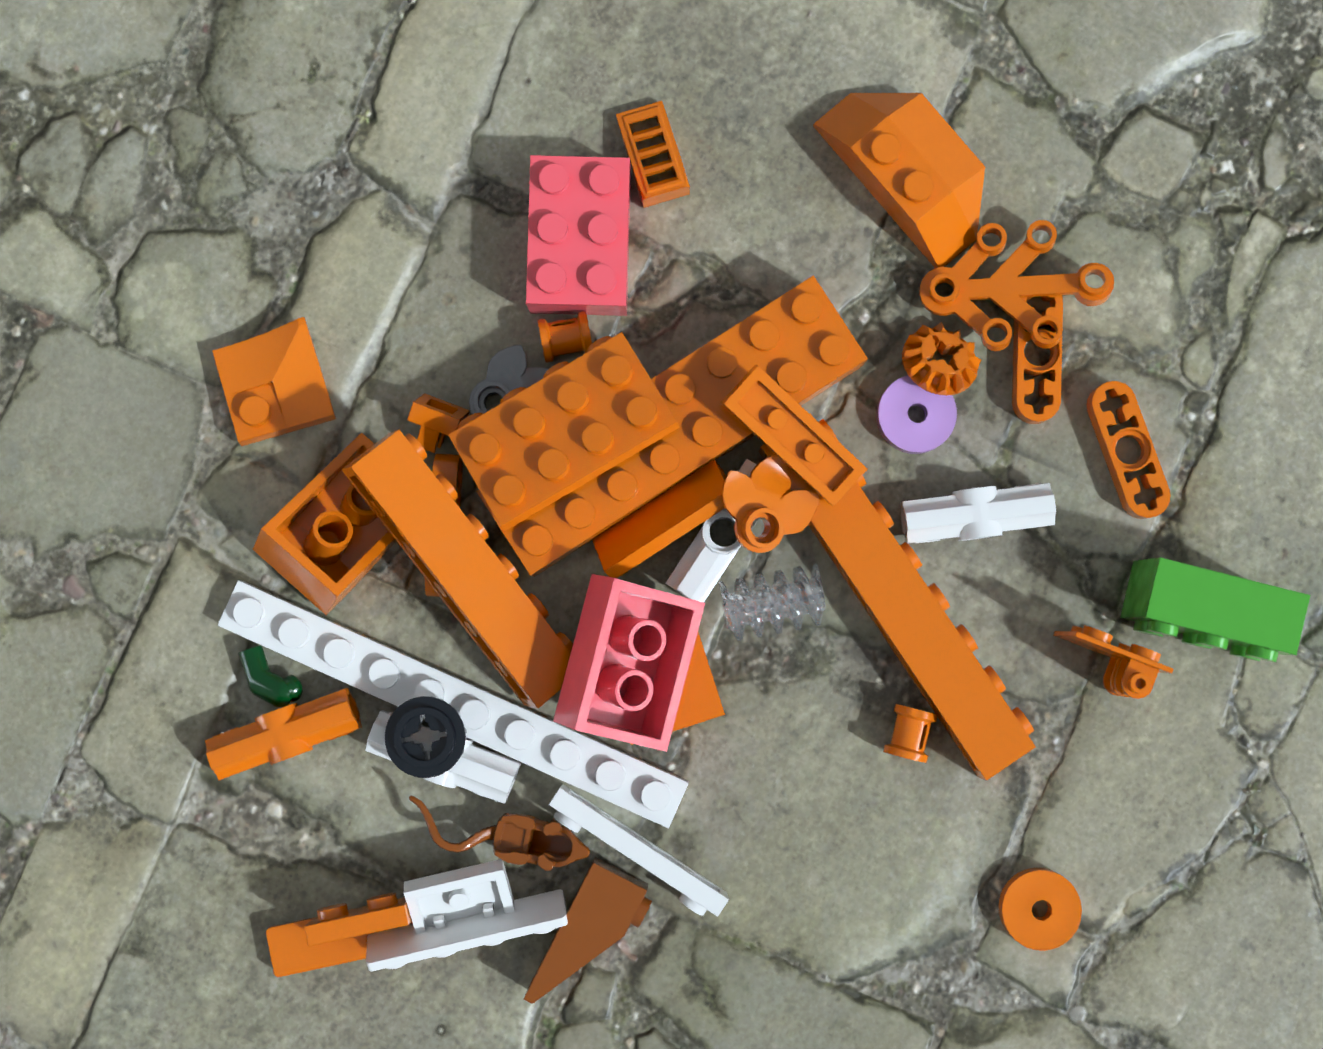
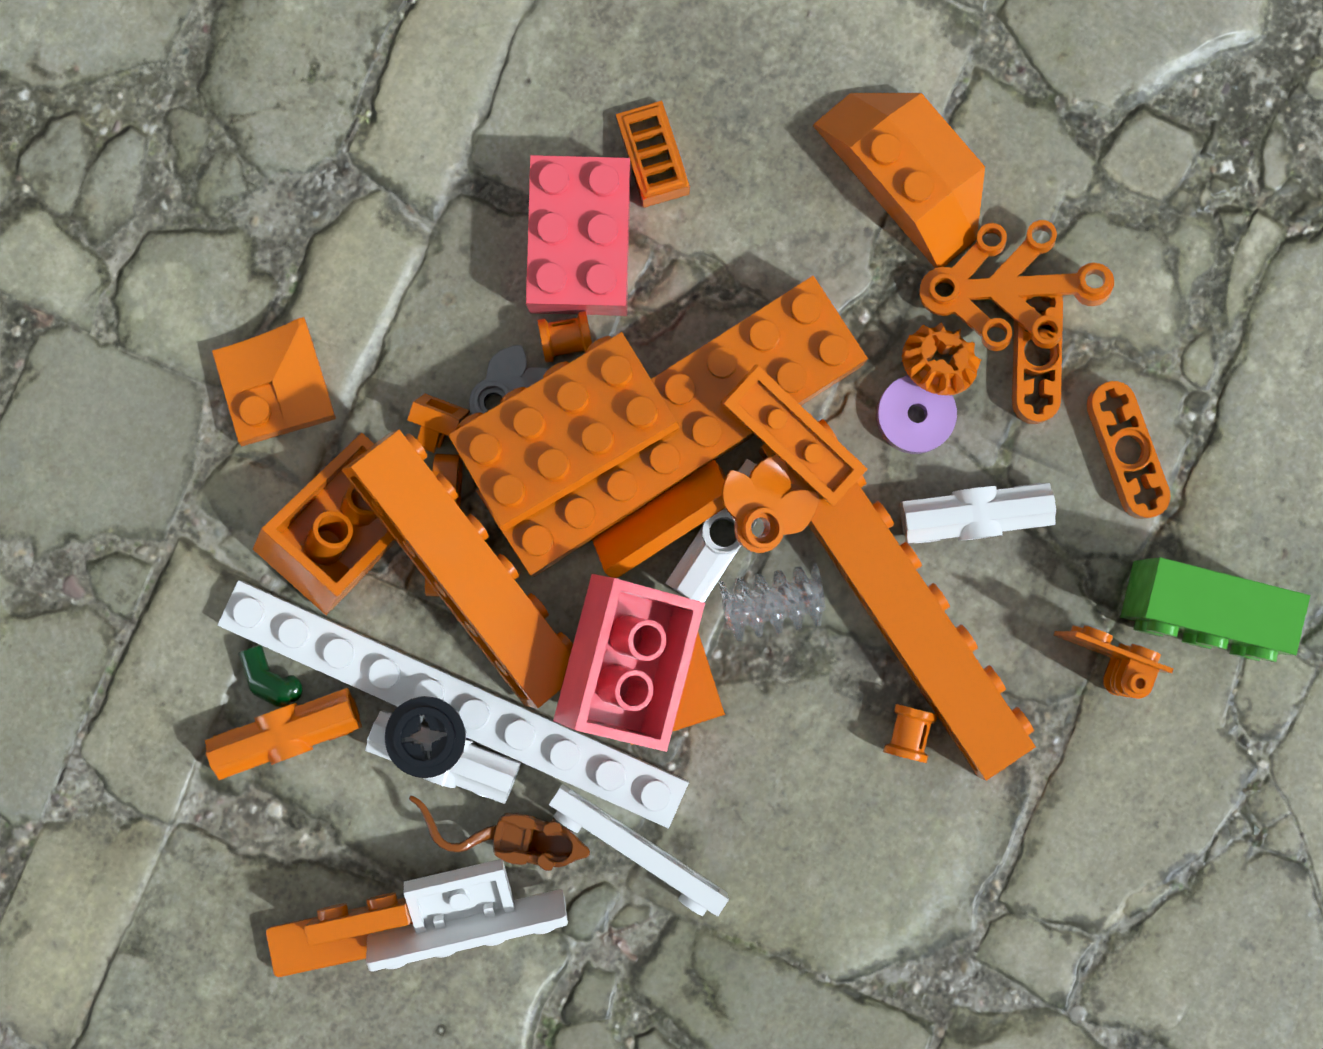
dark orange slope [524,856,652,1004] -> none
orange piece [998,868,1082,951] -> none

